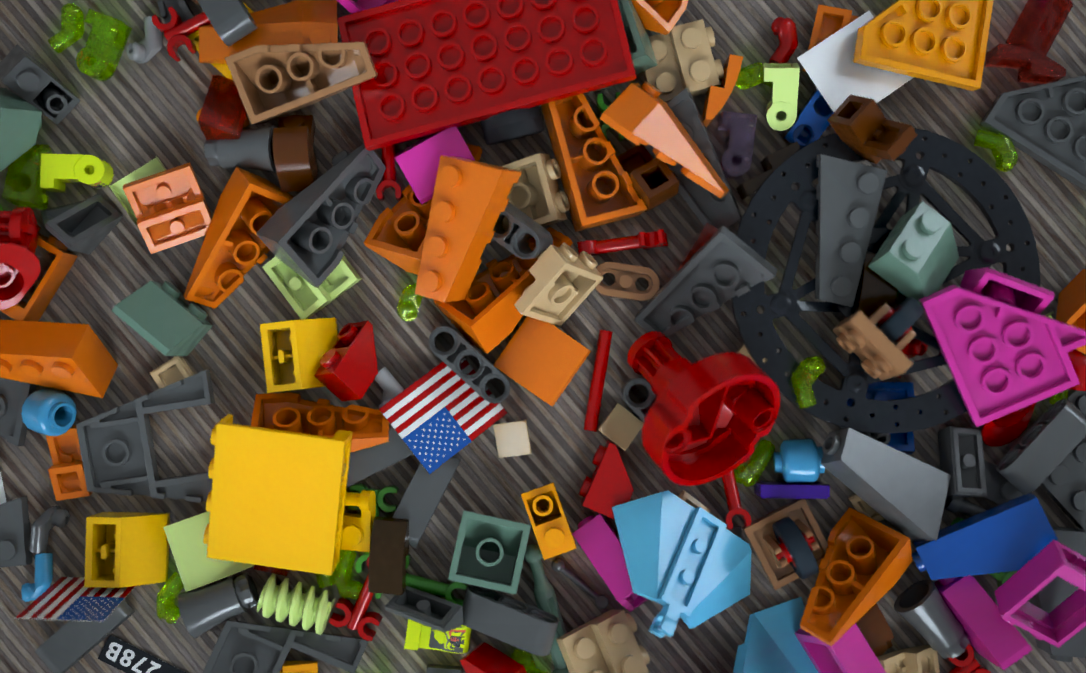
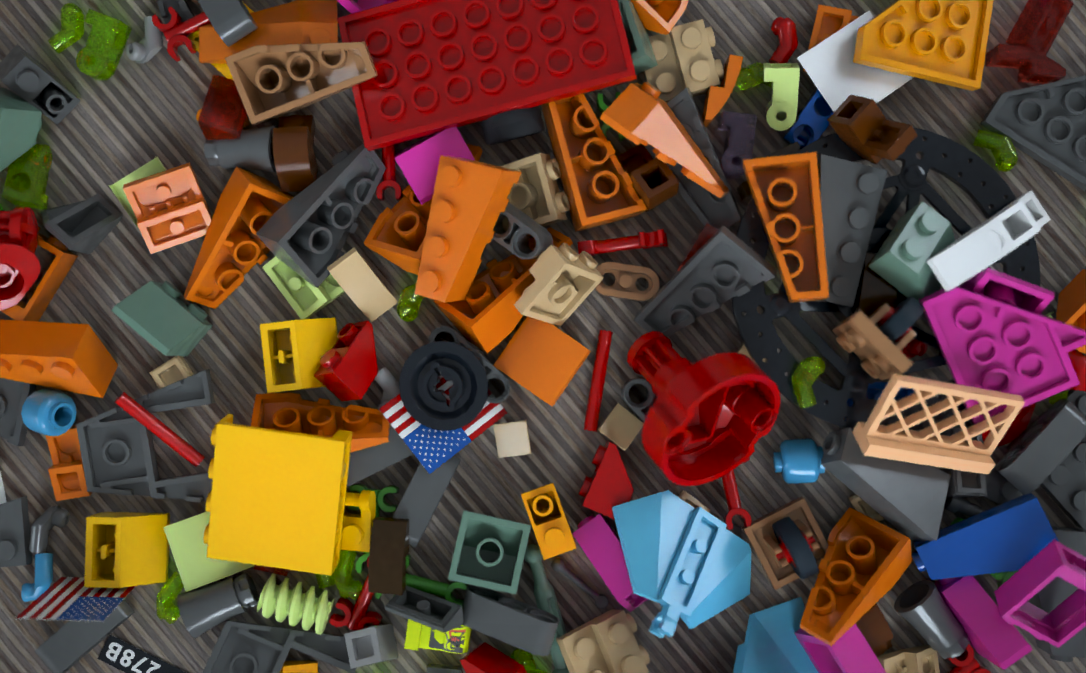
neon yellow leg [40,153,114,192] -> none
clear neon green arm [735,440,775,487] -> none
dark purple tile [754,481,830,499] -> none
none -> red bar [114,392,205,467]
none -> tan slope [327,247,398,322]
none -> light grey panel [344,624,399,669]
none -> black gear [399,340,489,431]
none -> orange wedge [743,152,829,303]
none -> light nougat fence [852,373,1025,475]
none -> white slope [926,190,1051,292]

